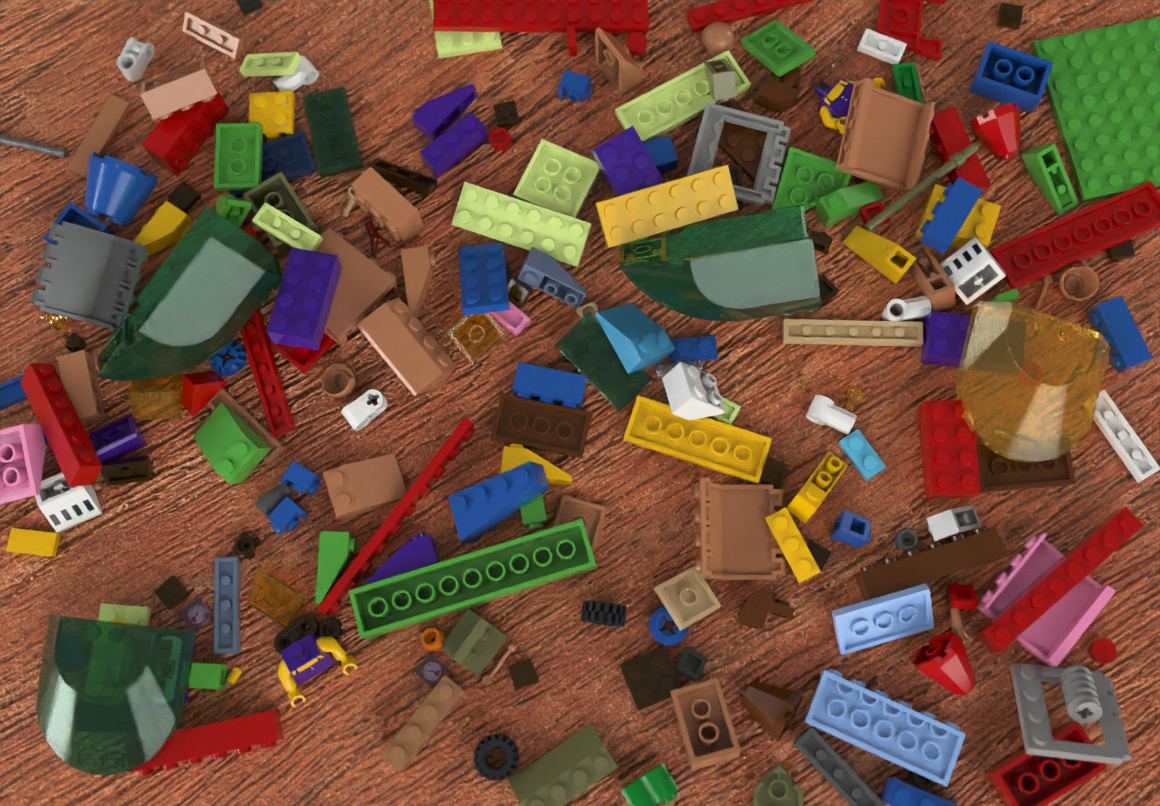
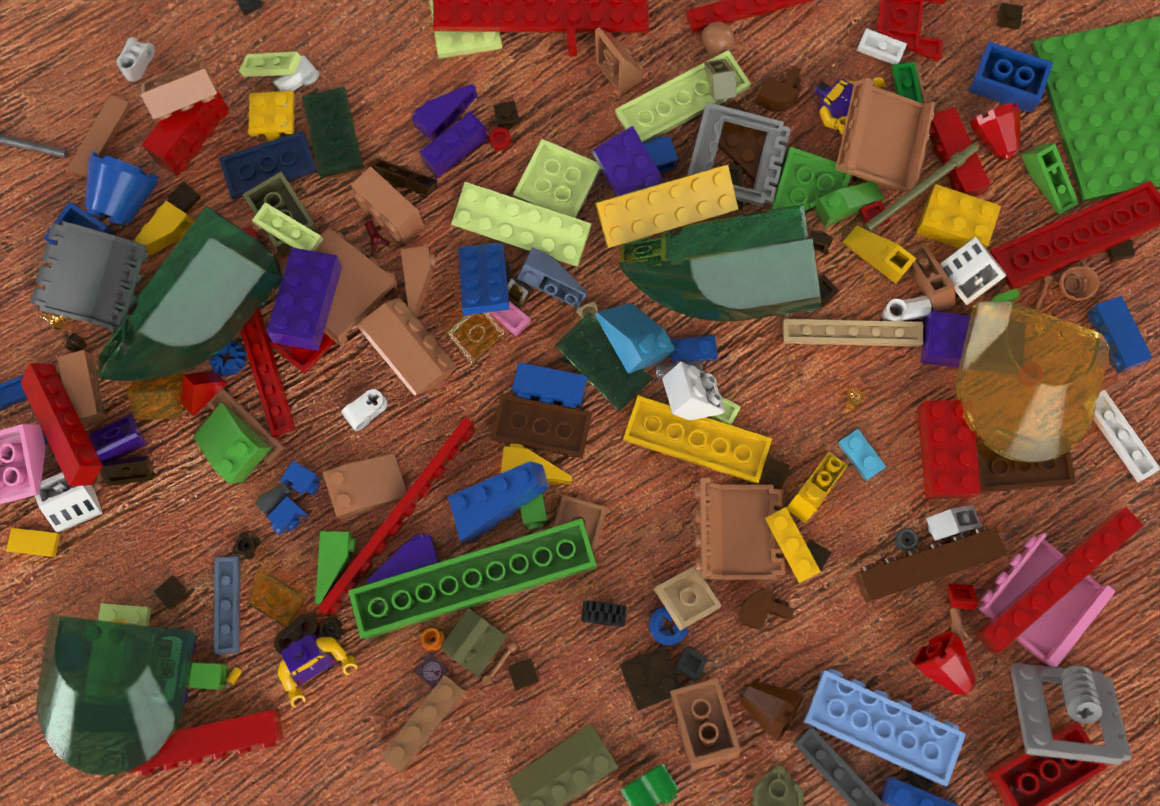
tile [178,597,213,632] -> none
nougat plate [182,10,244,59] -> none
bright green plate [214,123,263,191] -> none
bright green slope [215,194,252,231] -> none
nougat hair [320,363,356,398] -> none
tan hand [342,186,358,218] -> none
black tyre [473,734,519,781] -> none
blue brick [558,69,593,102] -> none
red tile [626,33,648,56] -> none
bright green plate [741,19,816,77] -> none
white piece [806,395,857,435] -> none
blue brick [830,510,872,548] -> none
light blue plate [832,584,934,655] -> none
blue brick [919,177,983,254] -> none
red tile [1089,638,1117,664] -> none

